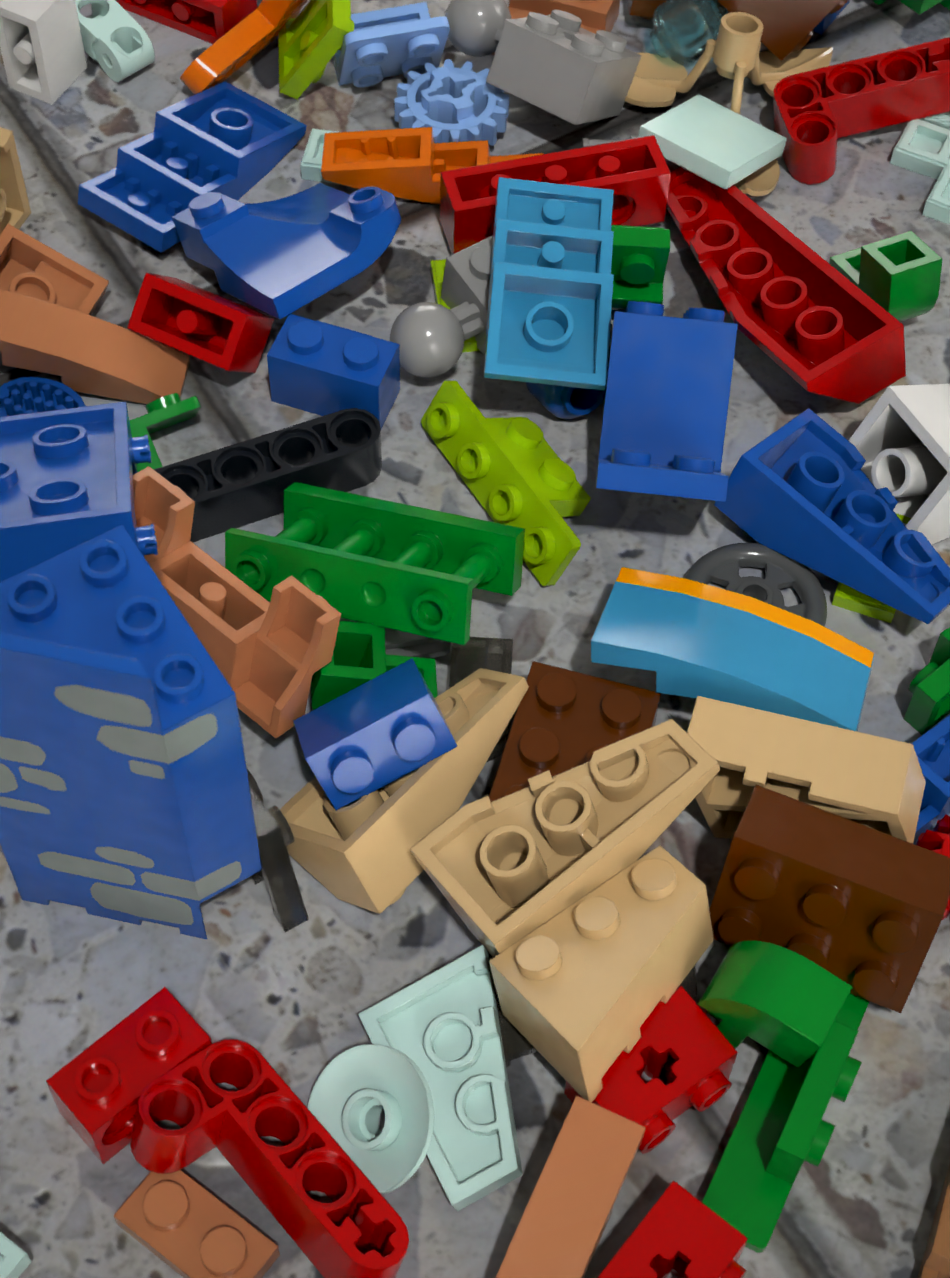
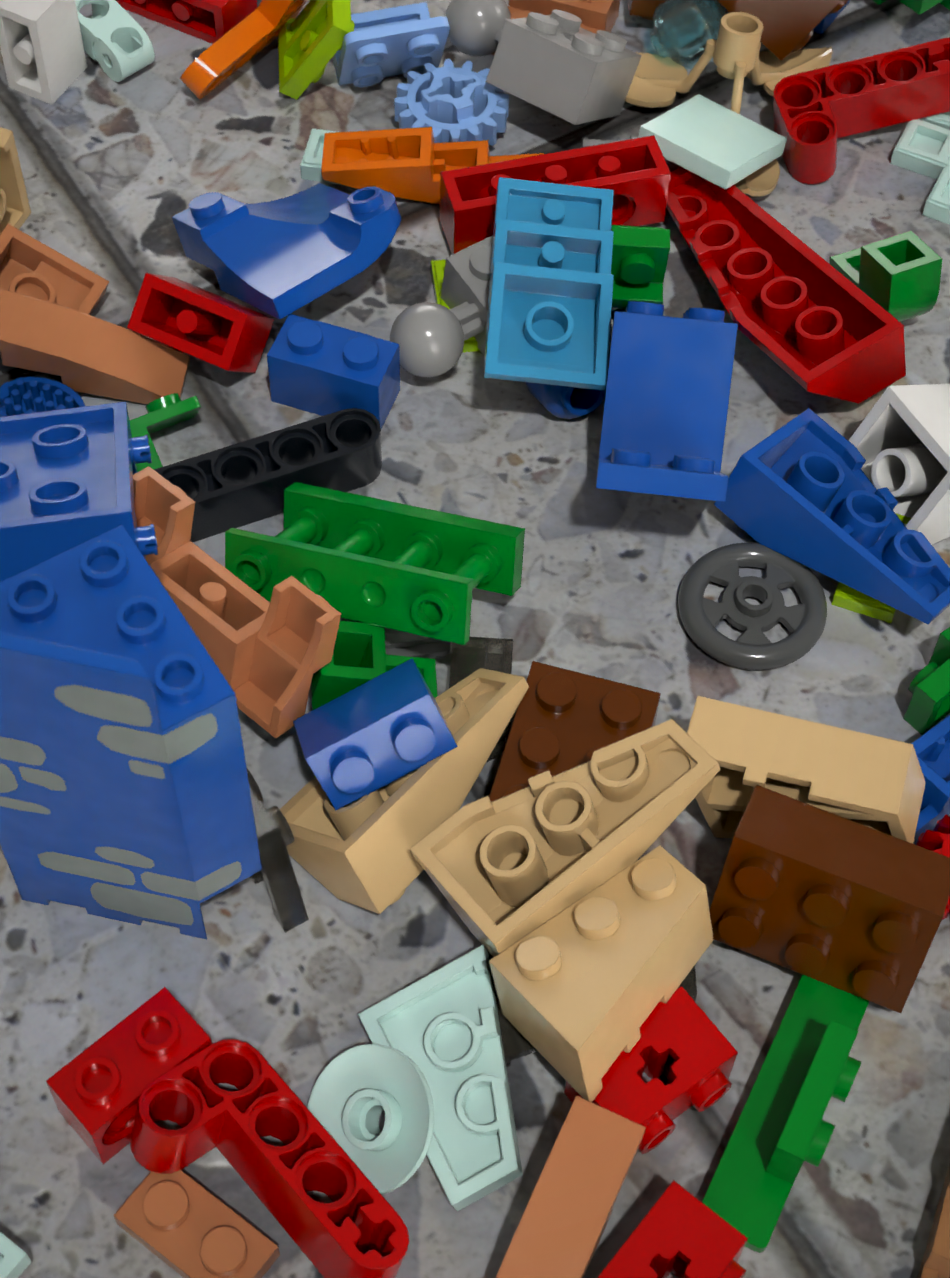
blue slope [78,81,307,252] -> none
lime bracket [421,380,591,586] -> none
dark azure slope [591,567,874,732] -> none
green brick [698,940,853,1068] -> none

